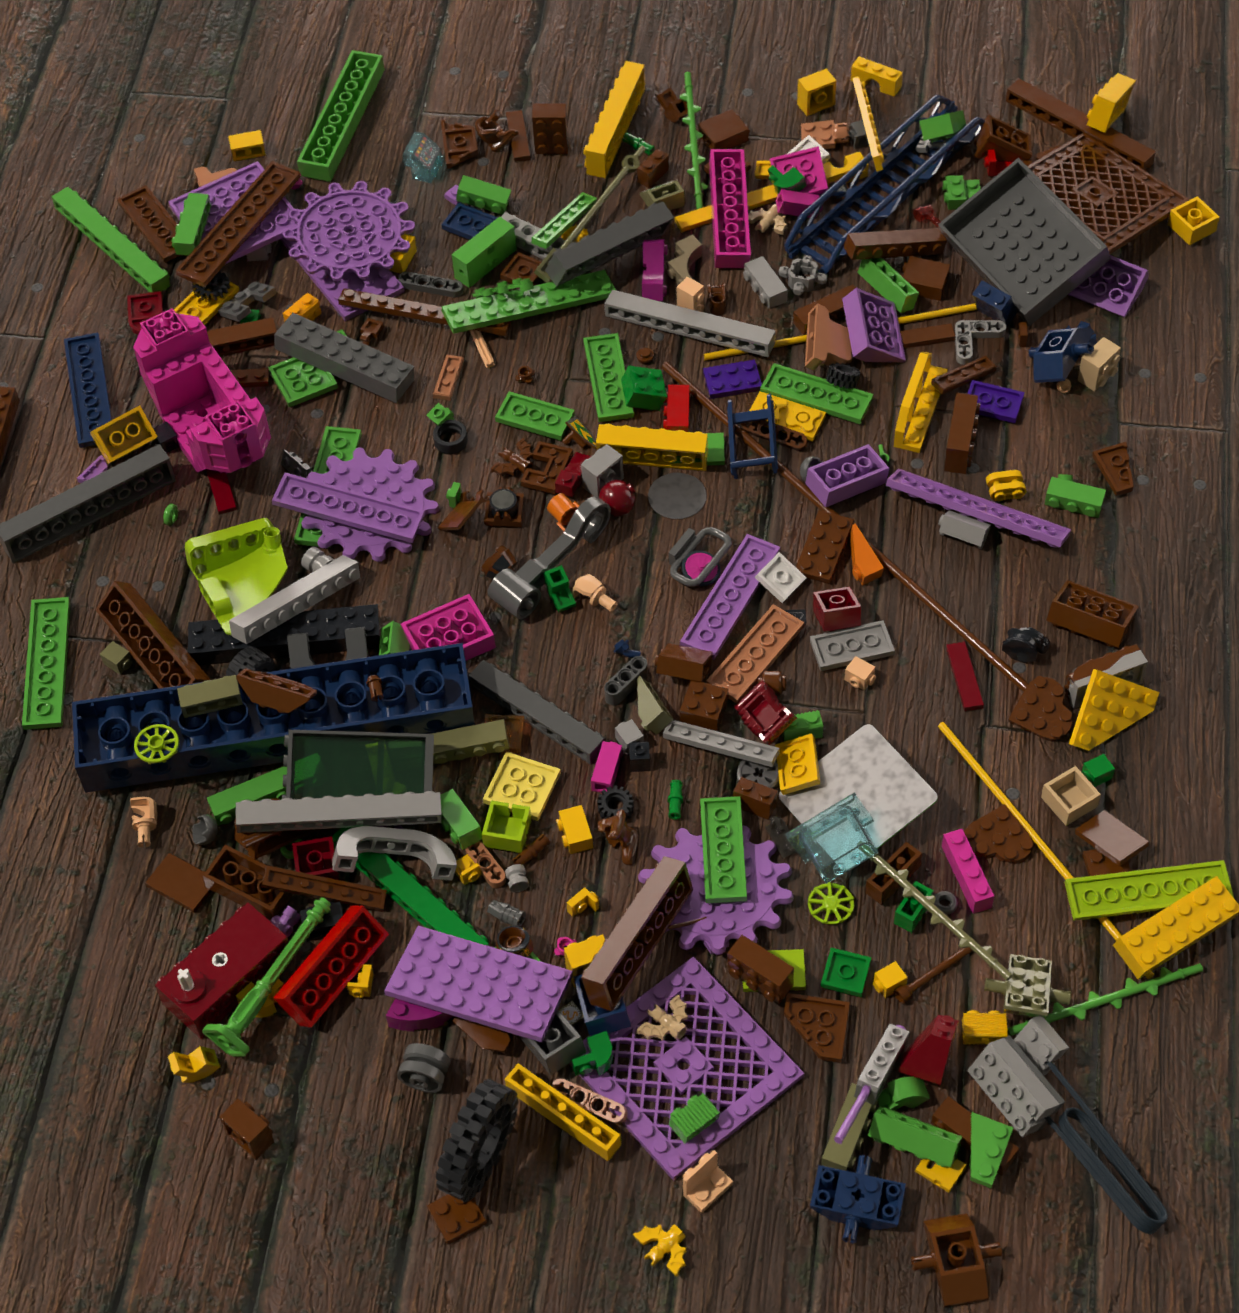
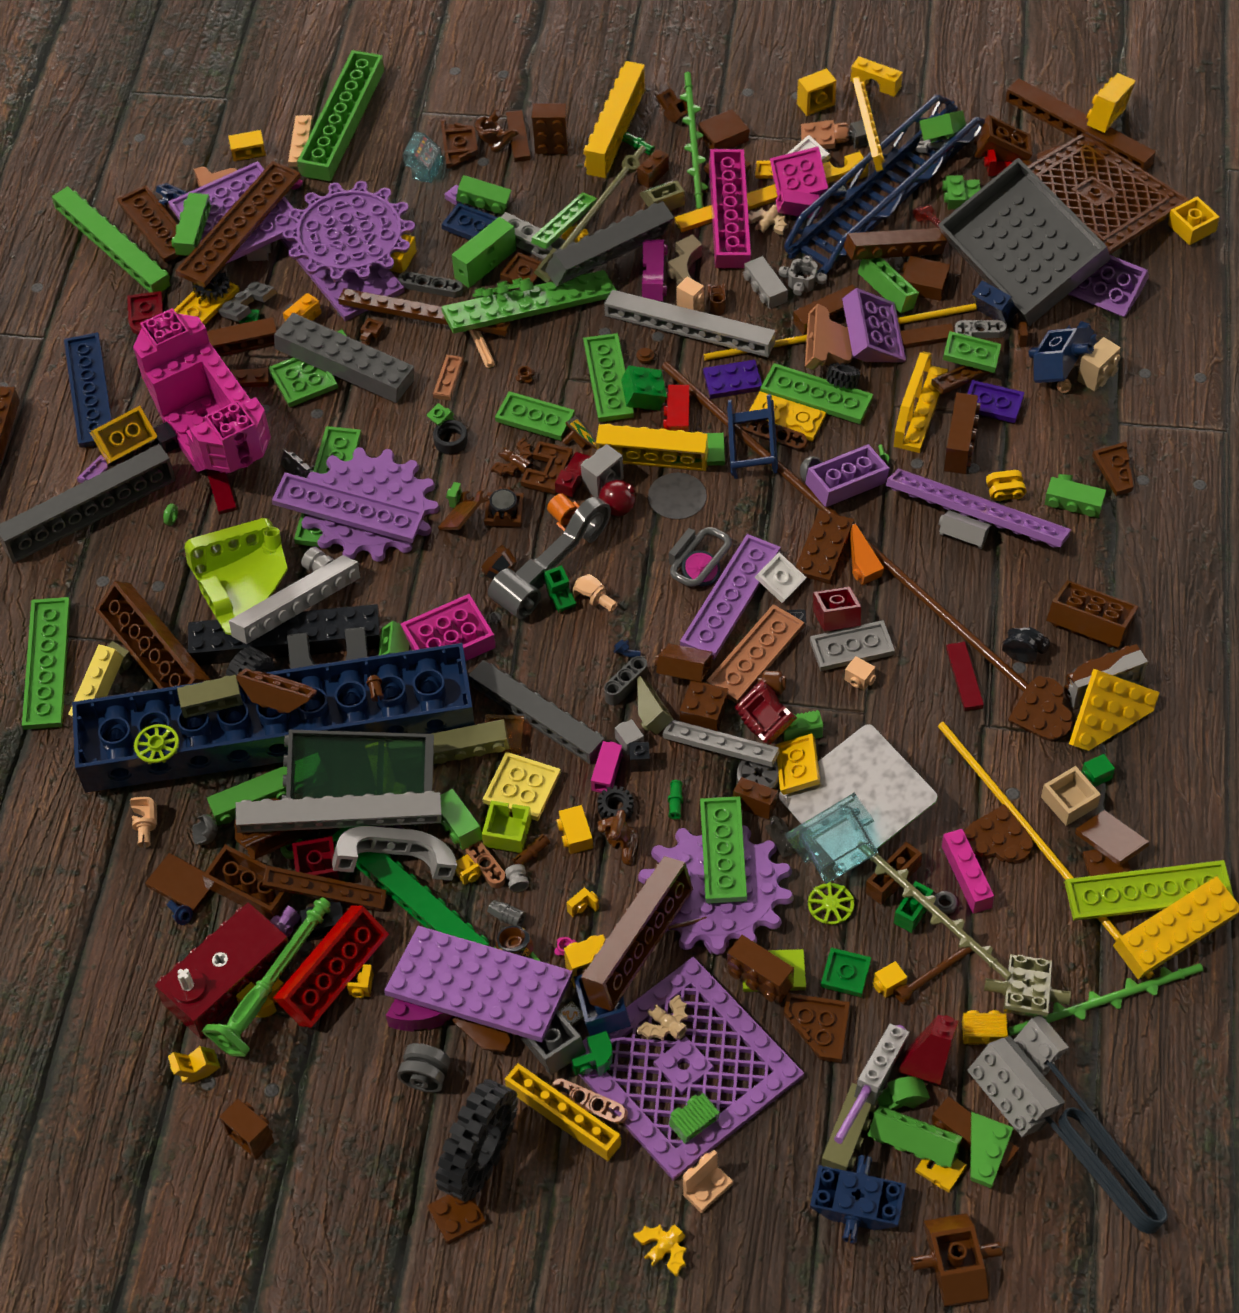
green brick [768,165,807,194] -> none
none -> light yellow brick [69,644,124,718]
none -> dark blue plate [156,183,188,205]
none -> dark blue plate [167,900,193,925]
none -> light nougat plate [288,115,313,167]
none -> bright green plate [942,331,1001,373]

